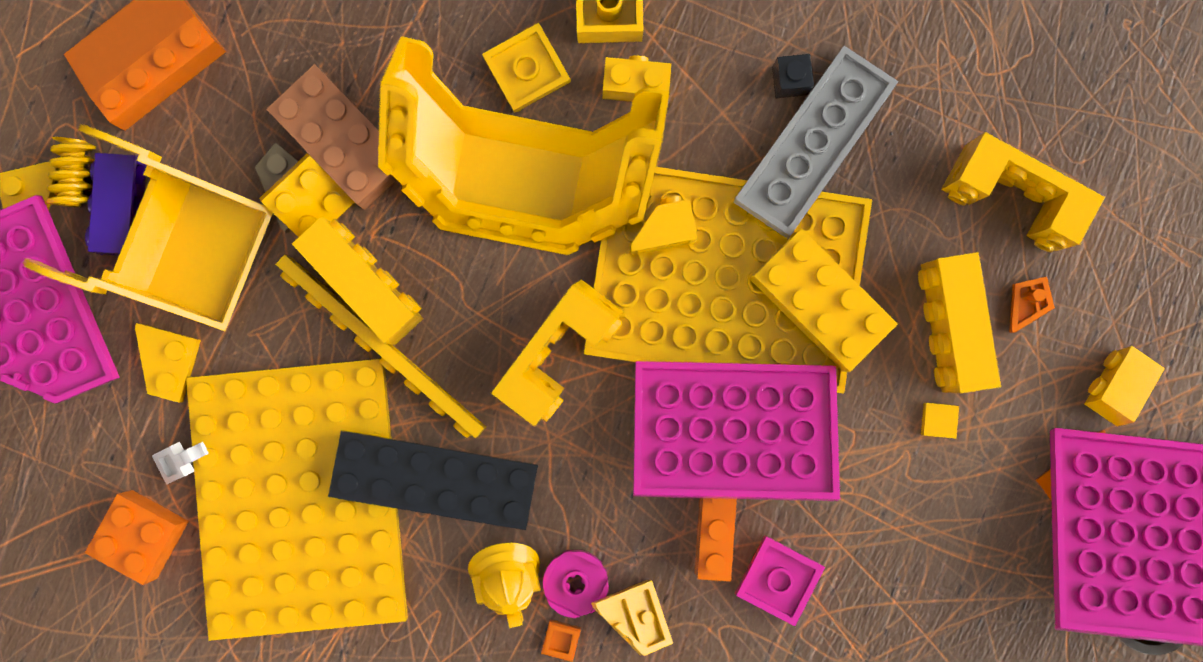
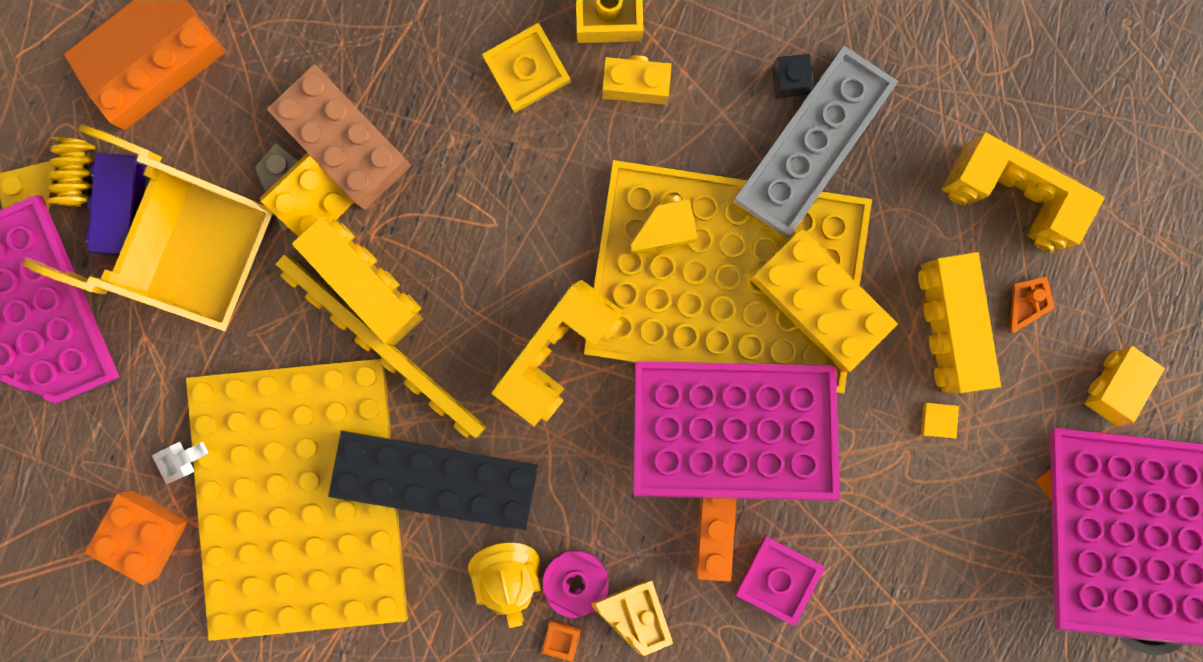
yellow wing [135,323,201,403] -> none
yellow windscreen [378,37,669,255] -> none

